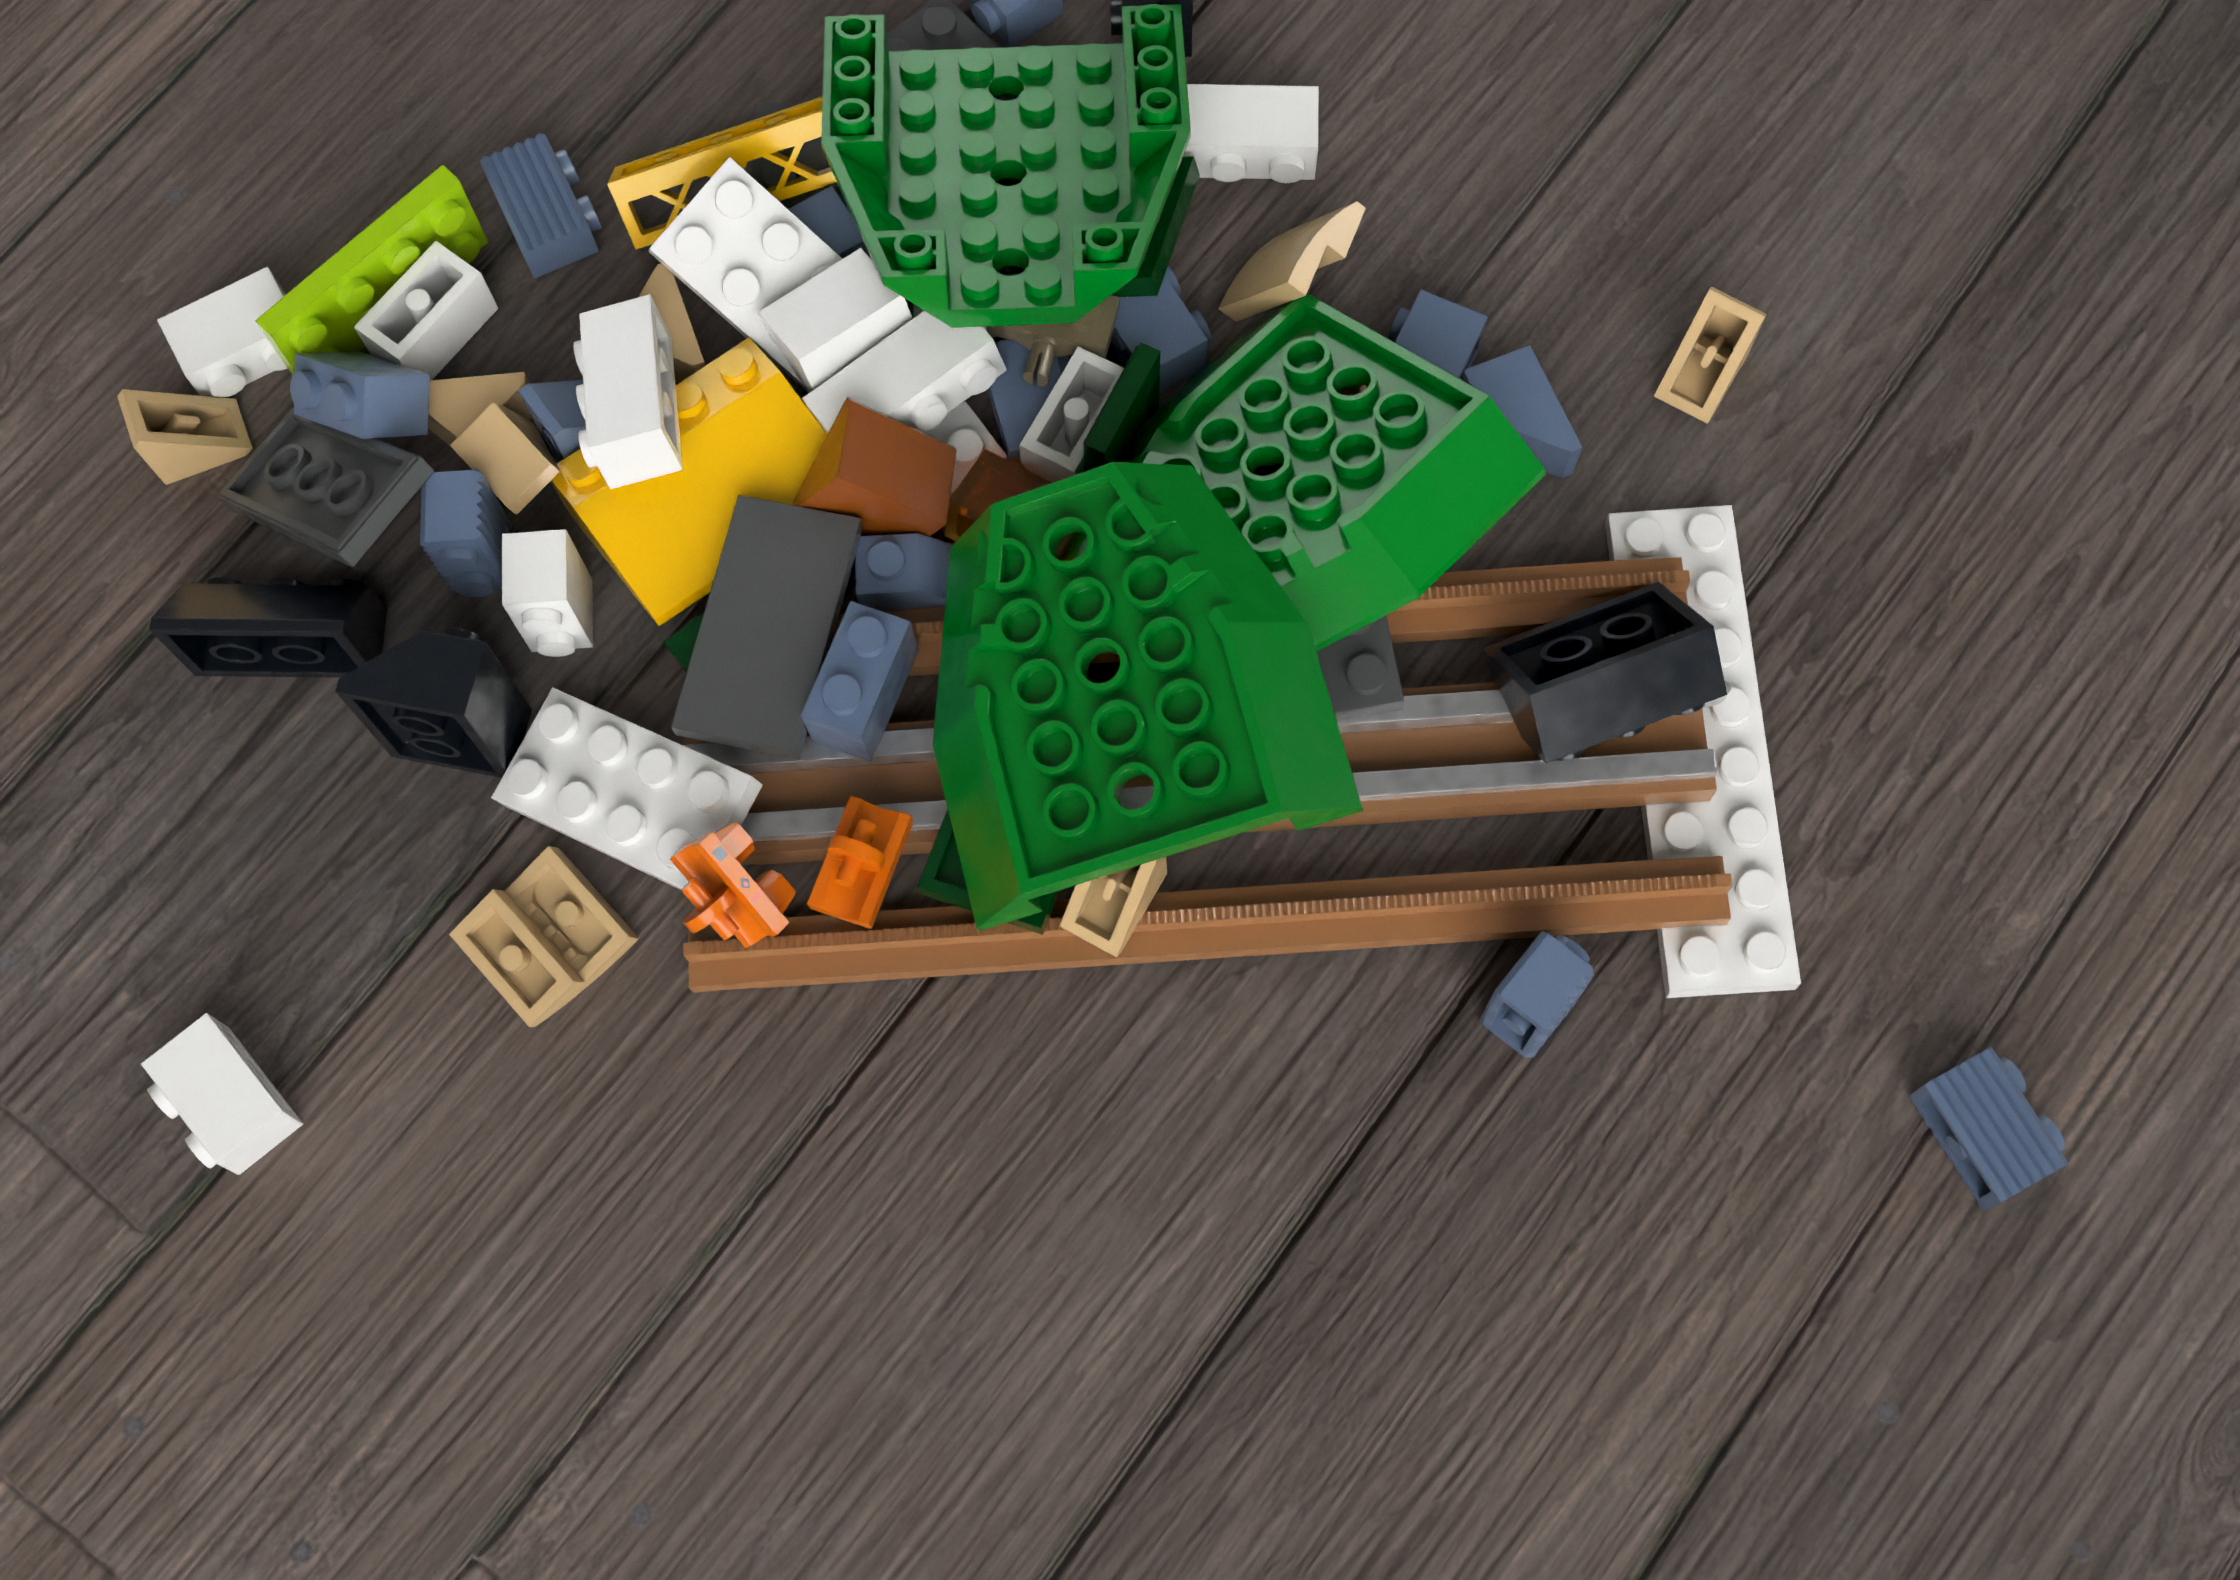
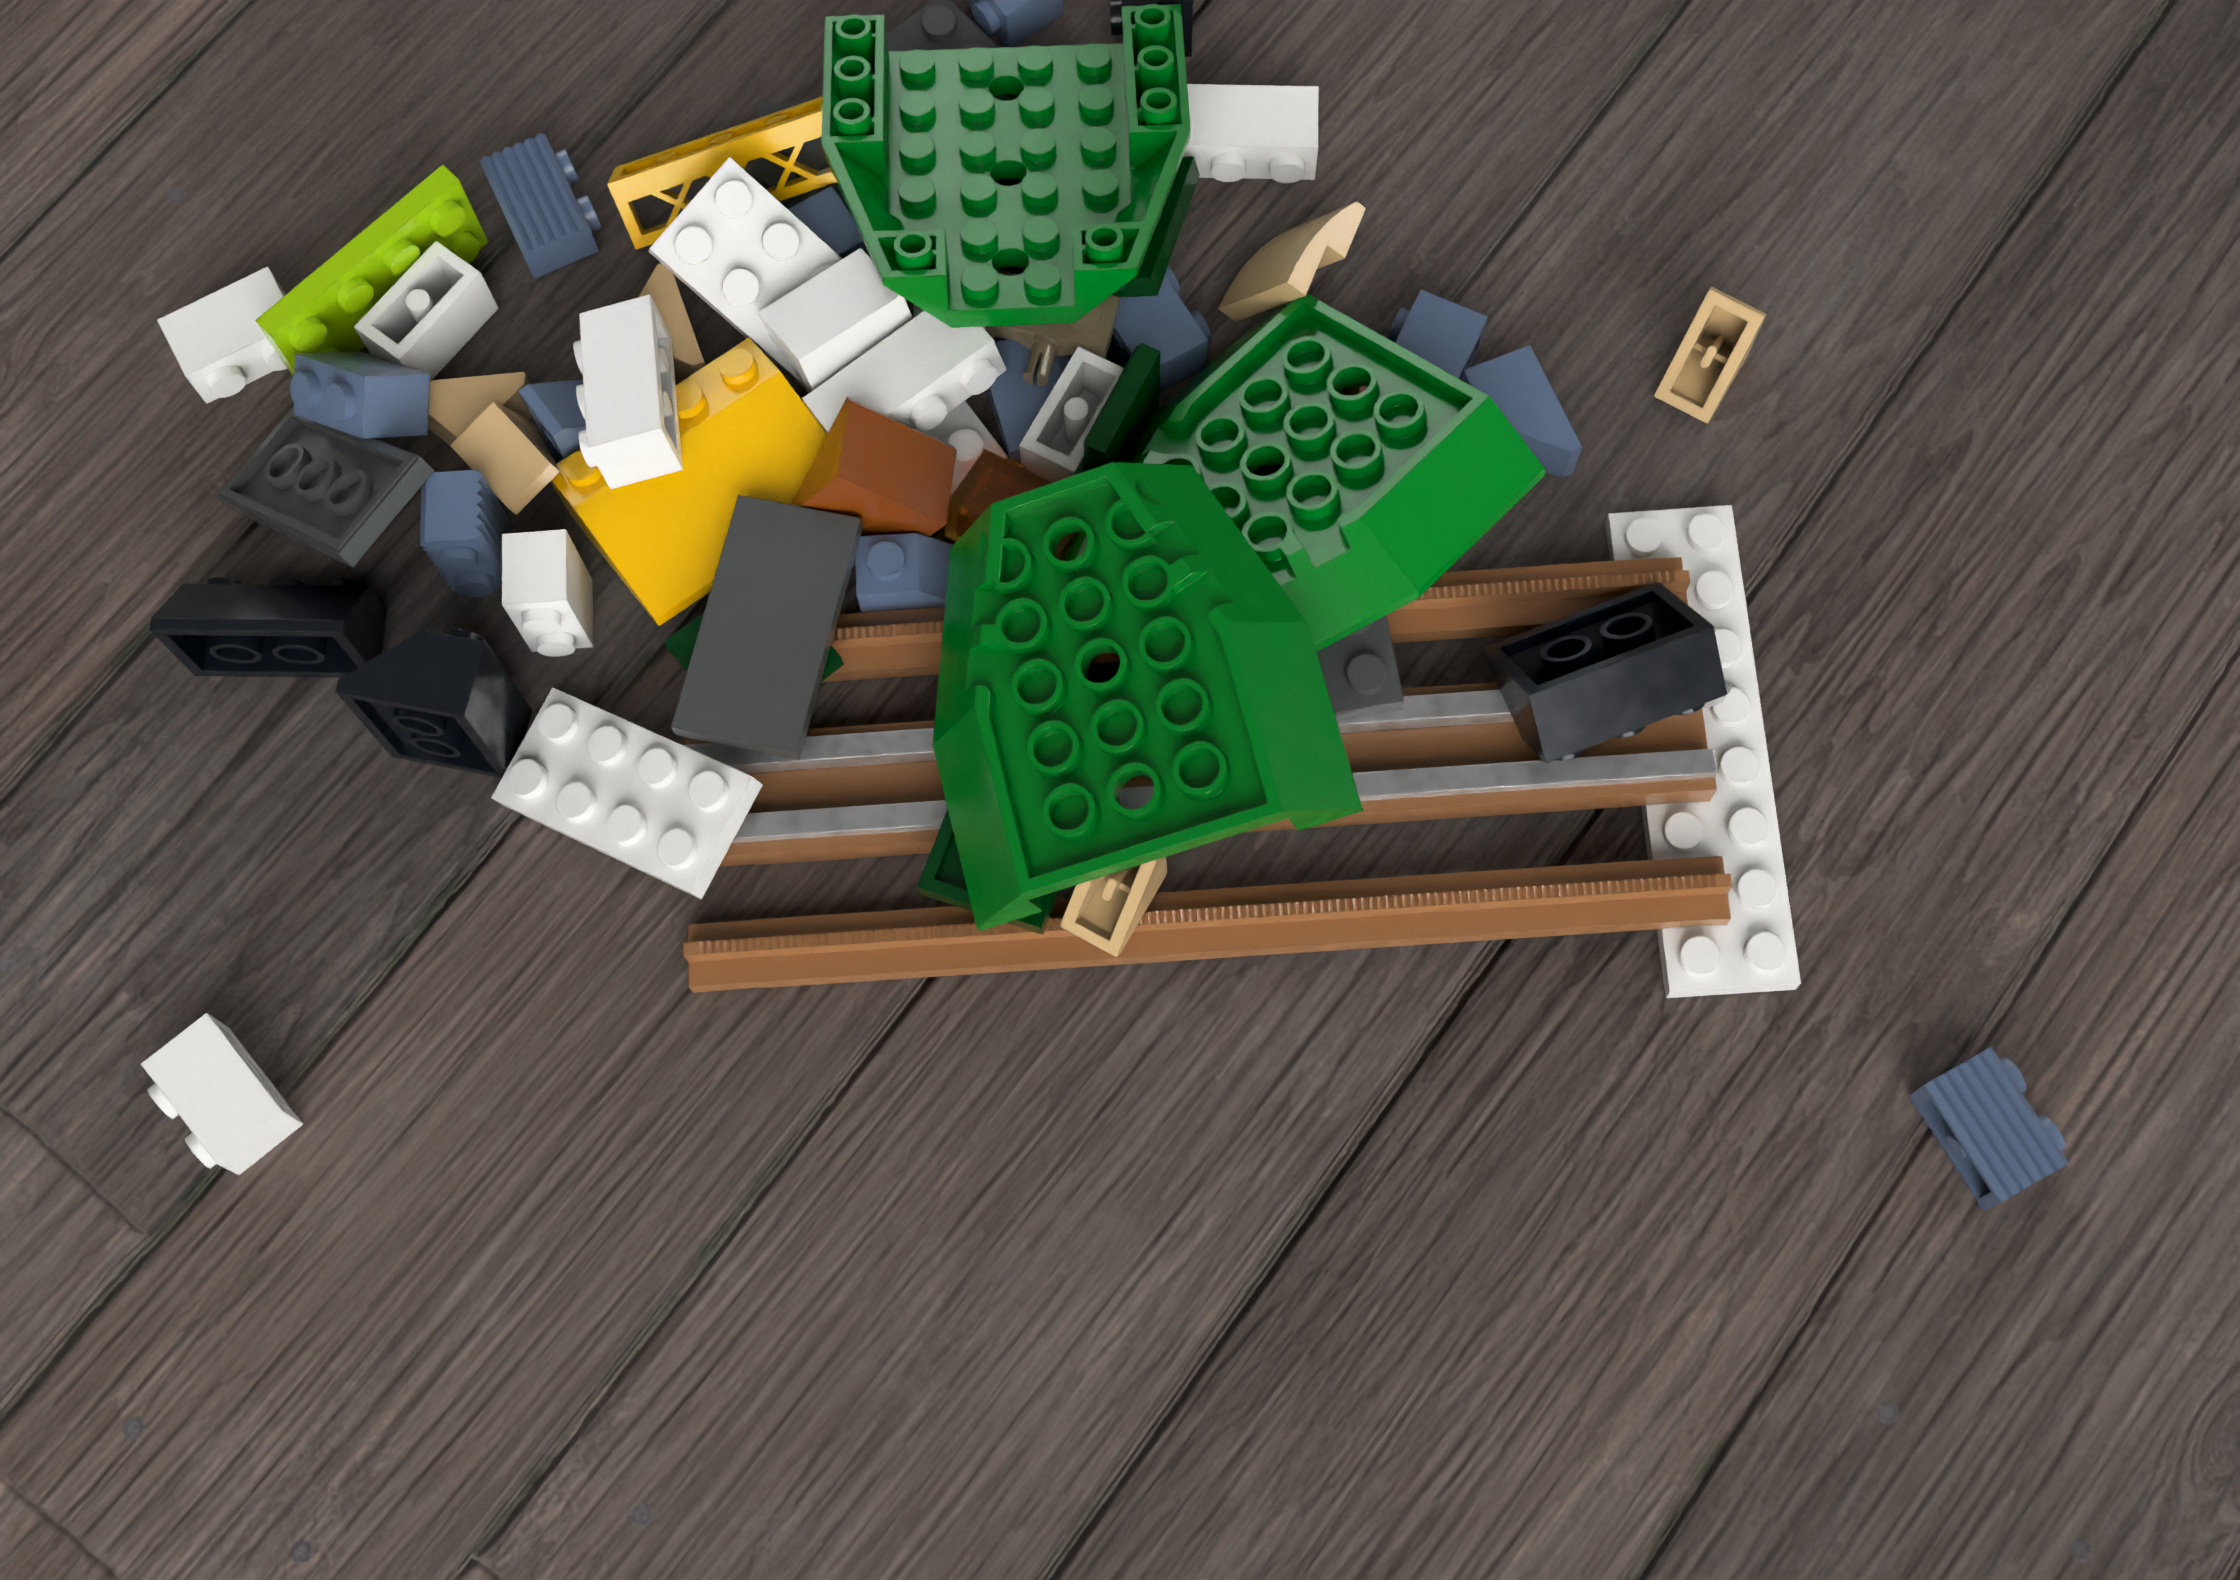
tan slope [117,389,253,485] -> none
tan slope [449,846,639,1027] -> none
orange hips [669,822,796,948] -> none
sand blue brick [801,601,919,762] -> none
orange hips [807,795,914,929] -> none
sand blue brick [1479,931,1594,1058] -> none

